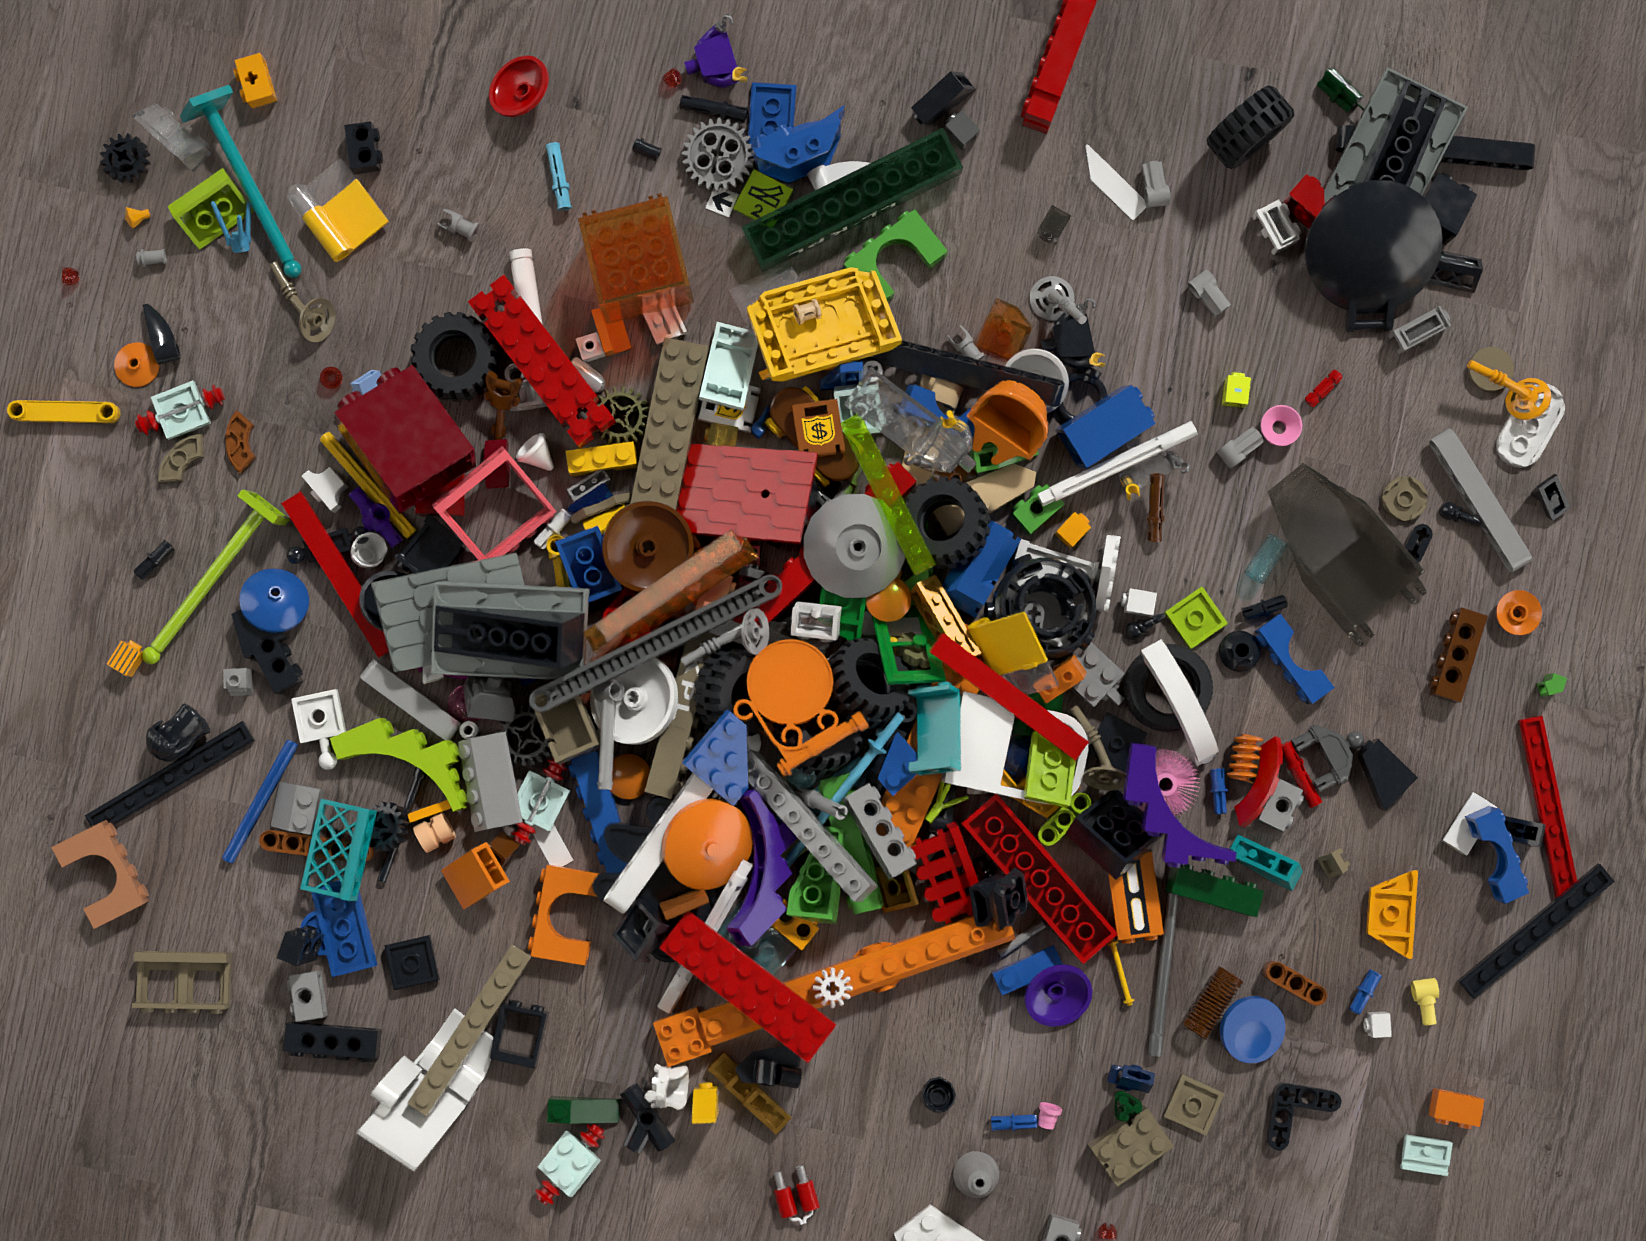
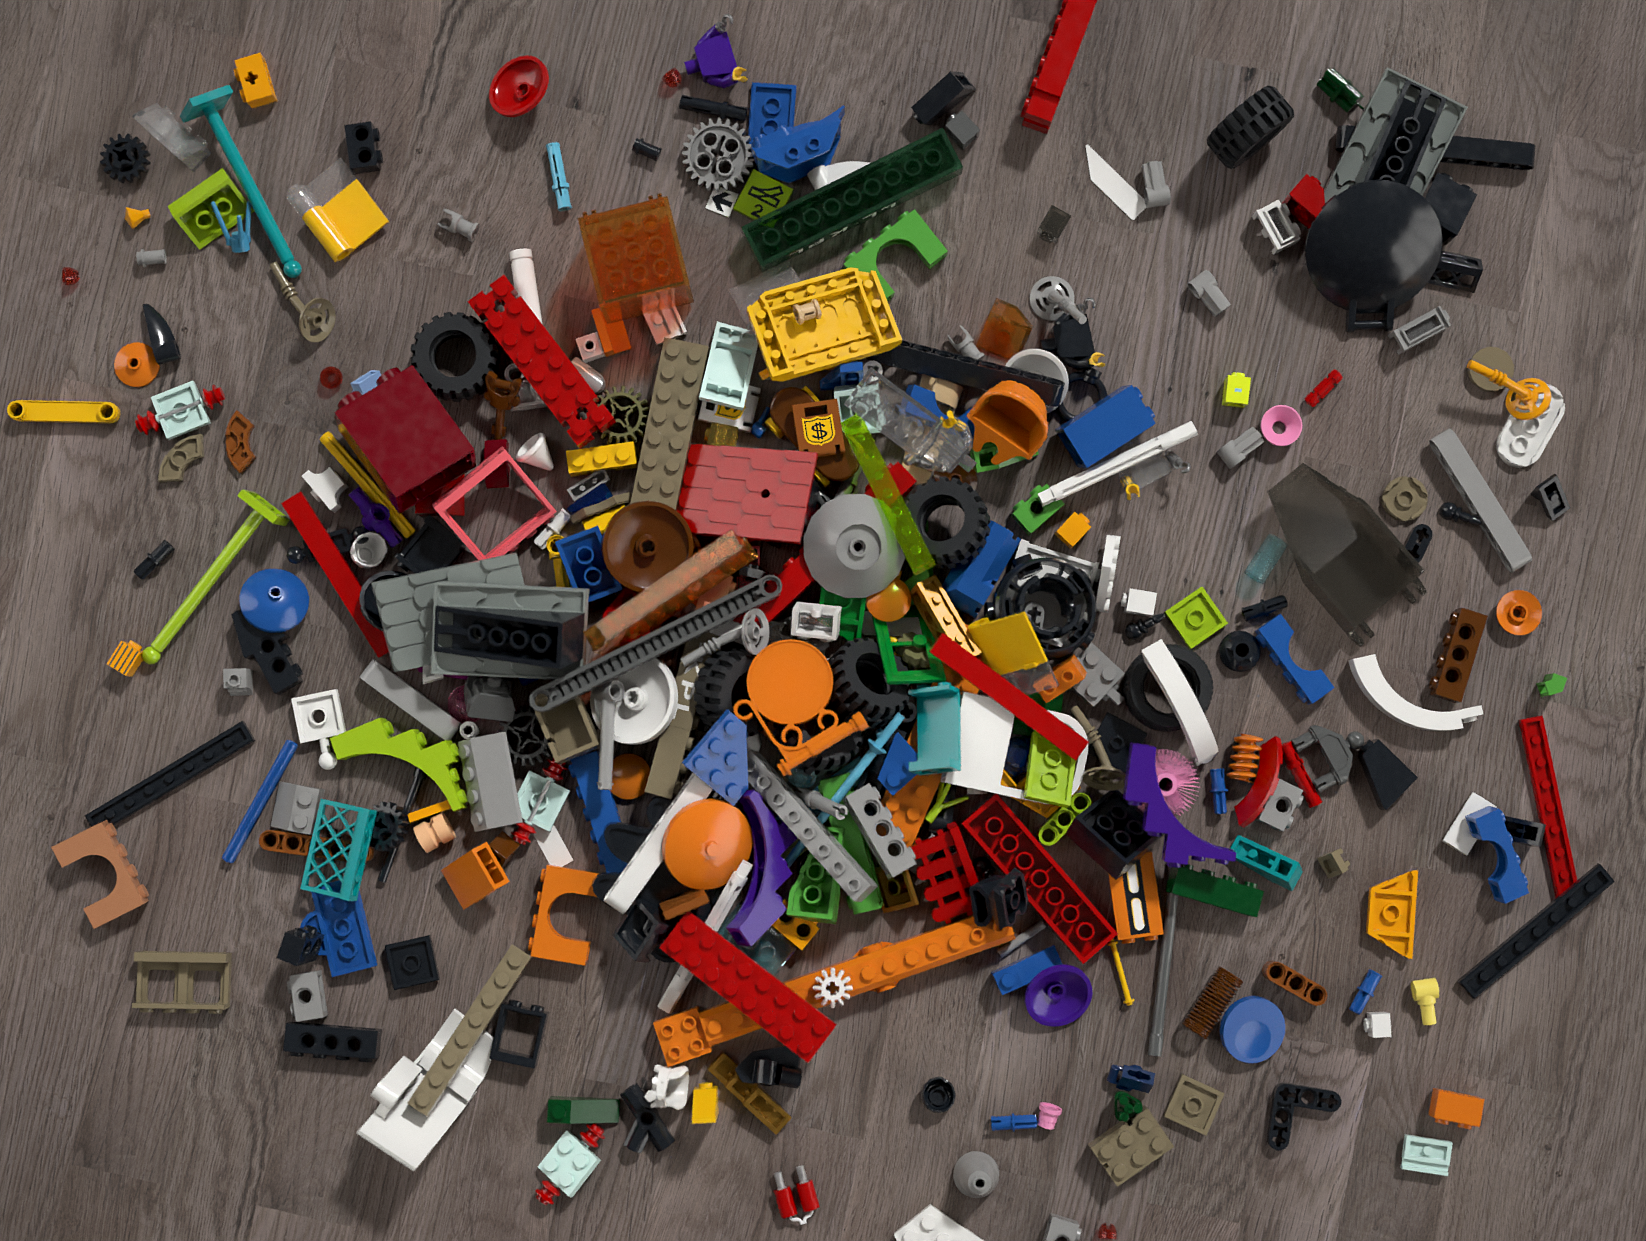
black piece [146,703,211,762] -> none
tan panel [932,463,1036,537] -> none
reddish brown pin [1146,473,1165,542] -> none
none -> white arch [1348,654,1483,731]

